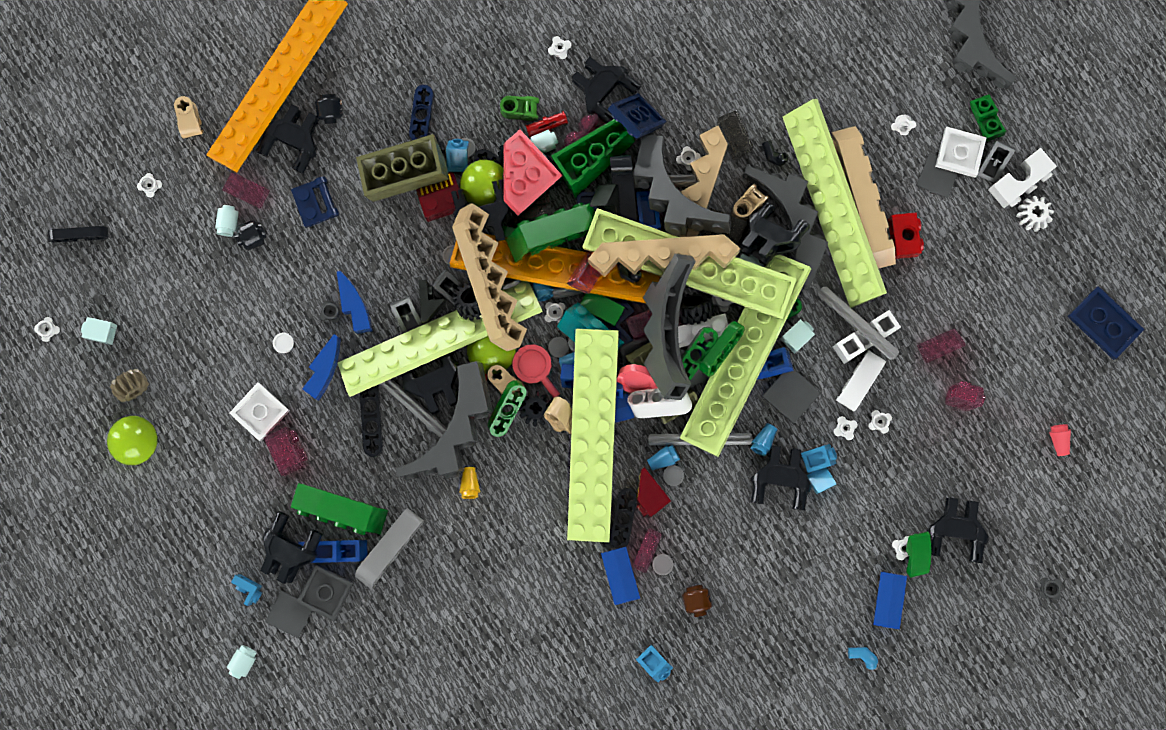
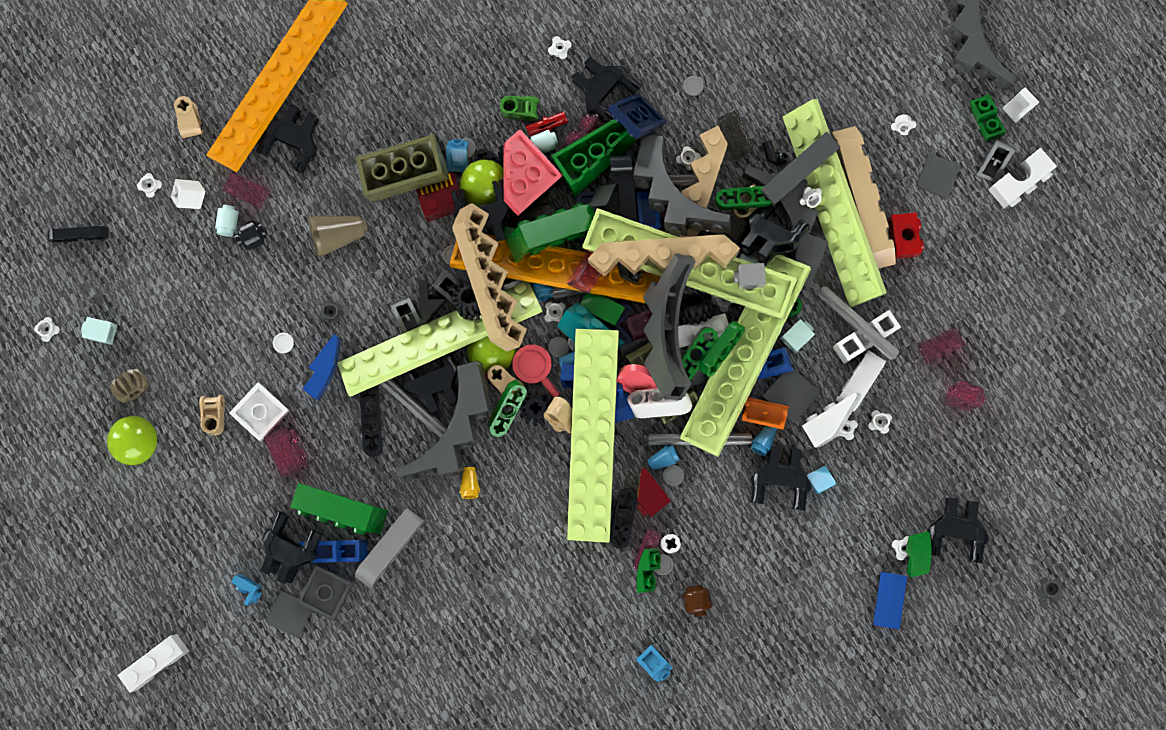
light aqua brick [227,645,257,679] -> none
dark blue plate [291,176,340,228] -> none
black head [315,94,343,124] -> none
blue slope [337,271,373,334] -> none
dark blue beam [409,85,434,140] -> none
blue piece [601,547,640,605] -> none
dark azure bracket [801,444,837,473] -> none
dark azure arm [848,647,878,670] -> none
white plate [935,127,986,178] -> none
white gear [1016,196,1054,232] -> none
coral cone [1049,424,1071,456] -> none
dark blue plate [1067,286,1145,360] -> none
none -> white arch [118,634,189,693]
none -> white panel [171,179,205,209]
none -> tan piece [199,395,225,436]
none -> dark tan cone [308,216,368,257]
none -> green slope [636,548,661,593]
none -> white bush [661,534,681,553]
none -> light grey piece [683,76,704,96]
none -> green beam [715,186,773,210]
none -> light grey brick [733,263,766,290]
none -> orange hinge [742,397,789,429]
none -> dark grey slope [761,132,840,205]
none -> white plate [799,186,822,208]
none -> white slope [802,391,862,448]
none -> white panel [1003,87,1039,123]

